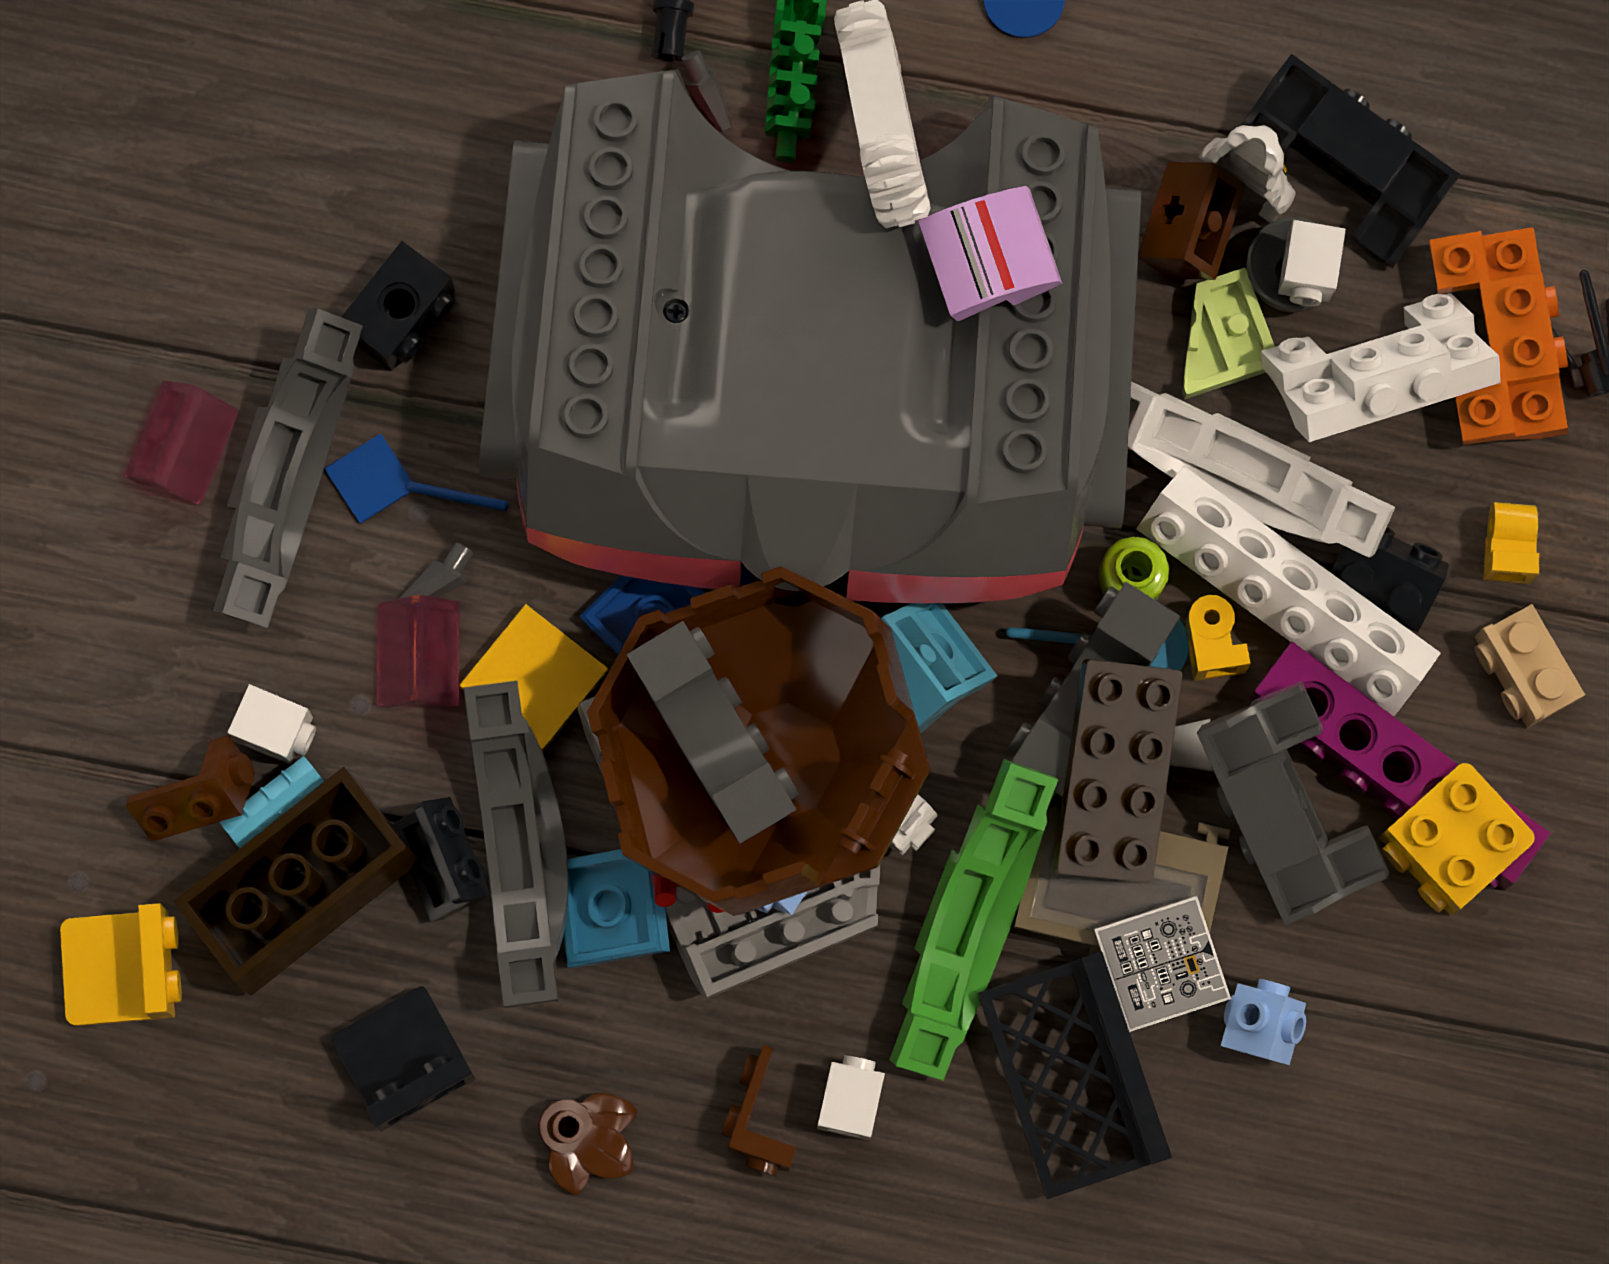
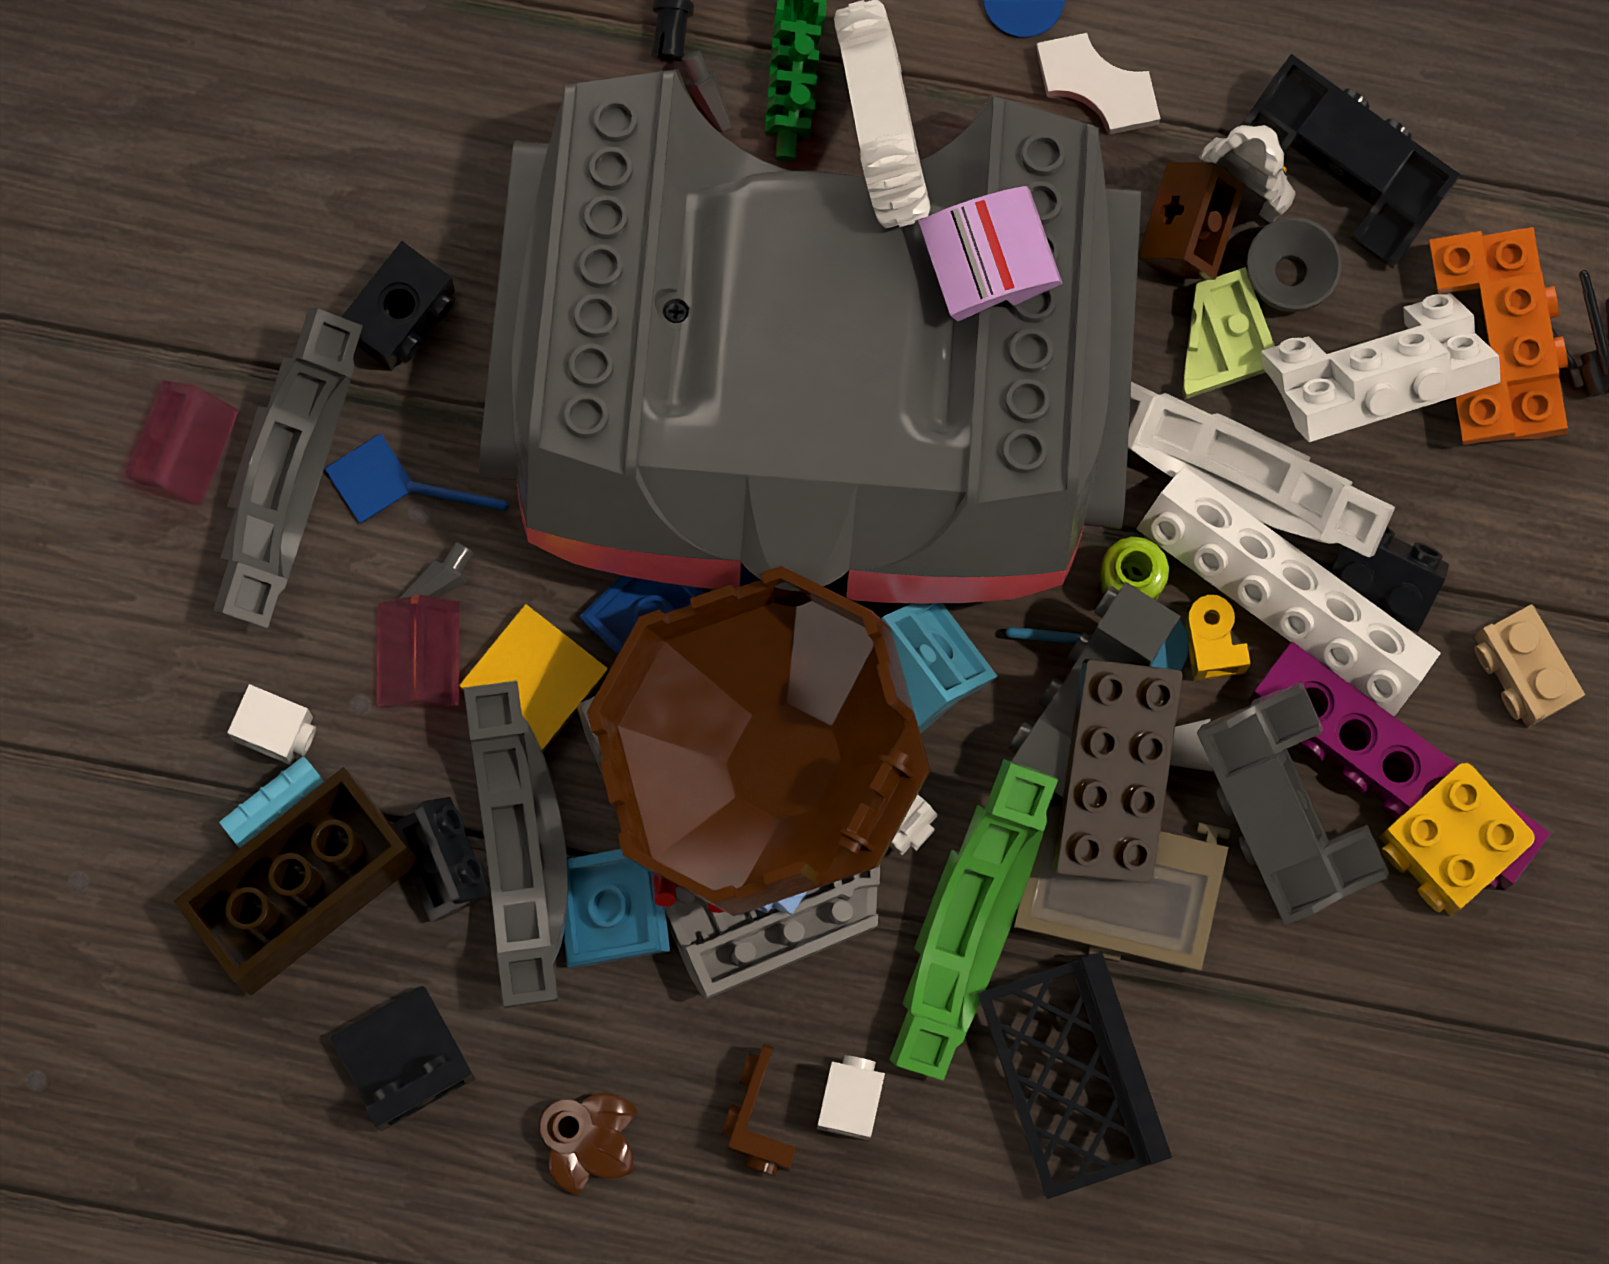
yellow bracket [60,903,182,1026] -> none
reddish brown bracket [126,735,255,841] -> none
dark grey brick [627,621,799,844] -> none
light grey tile [1094,896,1231,1032] -> none
light blue brick [1221,978,1306,1065] -> none
white brick [1278,220,1346,306] -> none
yellow leg [1483,502,1539,584] -> none
none -> white tile [1036,33,1160,135]

